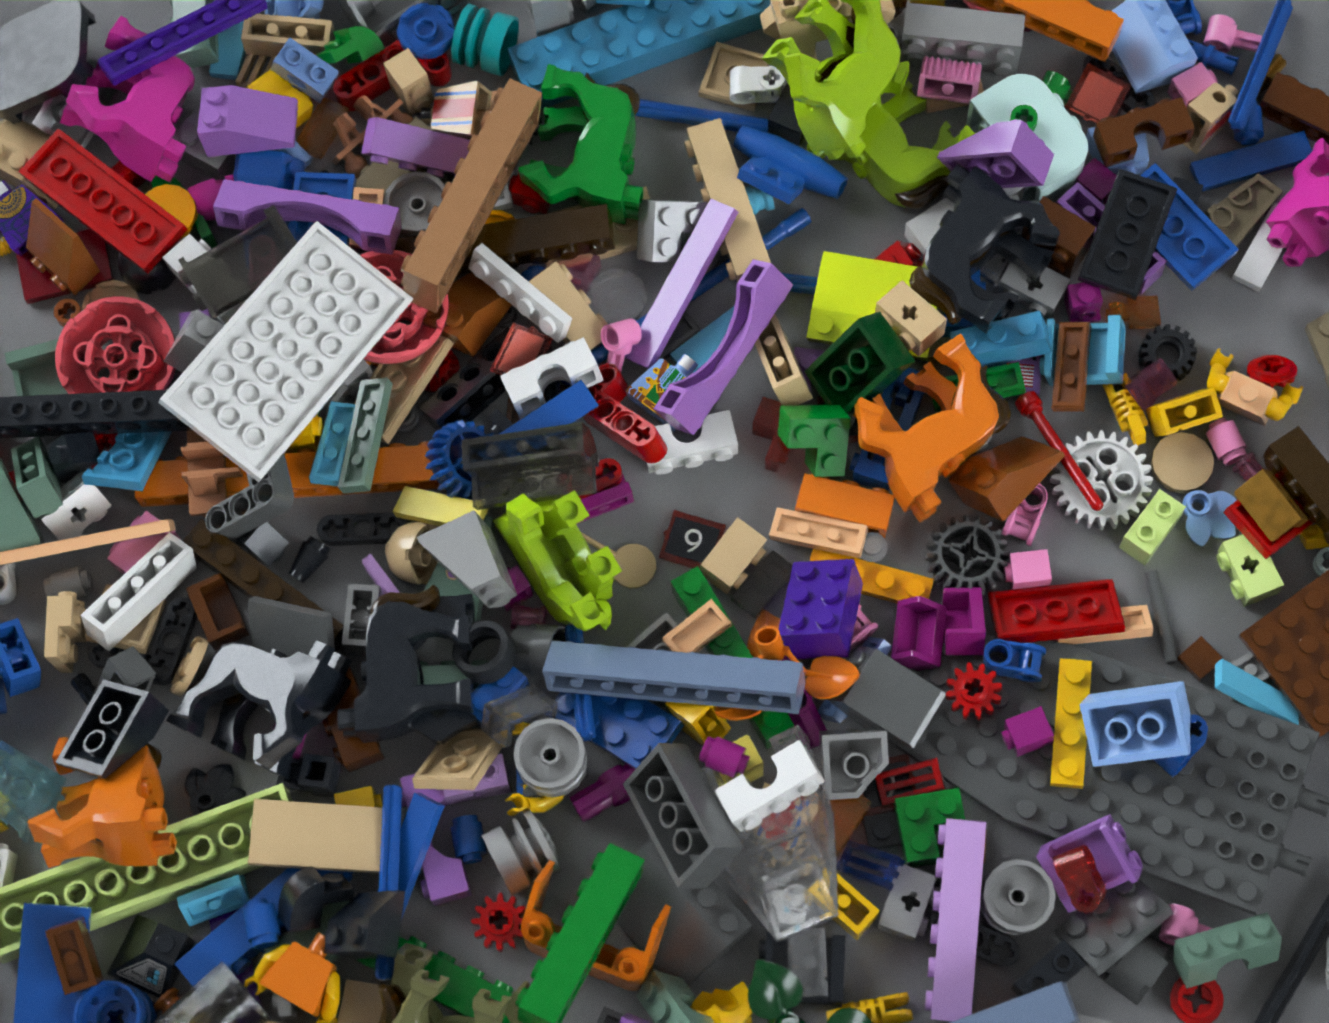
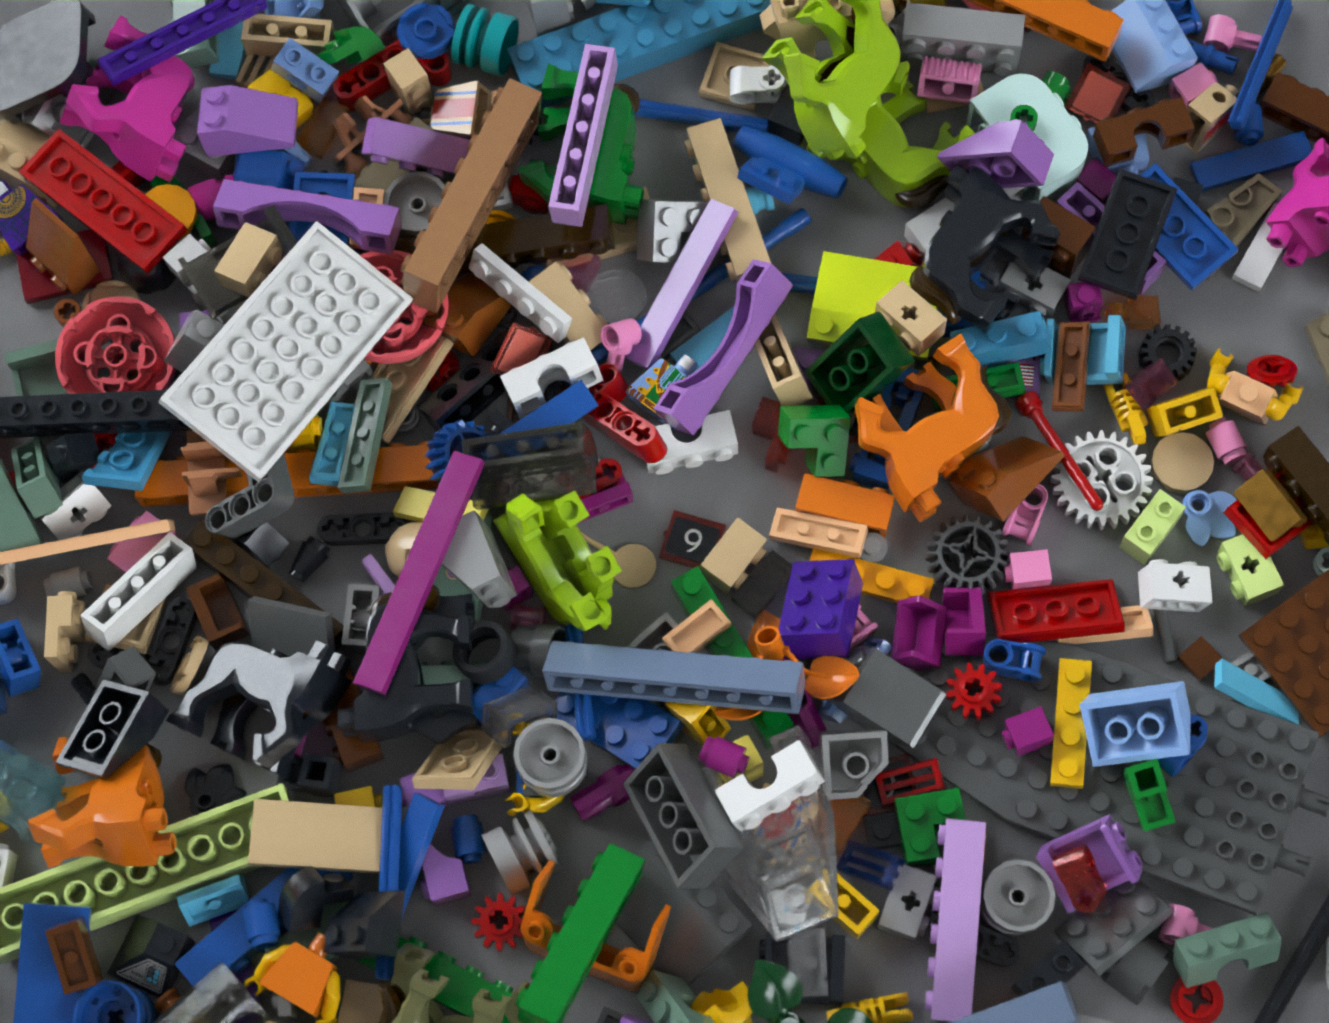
none -> tan brick [214,222,283,297]
none -> magenta tile [353,451,485,695]
none -> lavender brick [548,44,618,227]
none -> green brick [1124,759,1176,832]
none -> white brick [1138,559,1213,612]

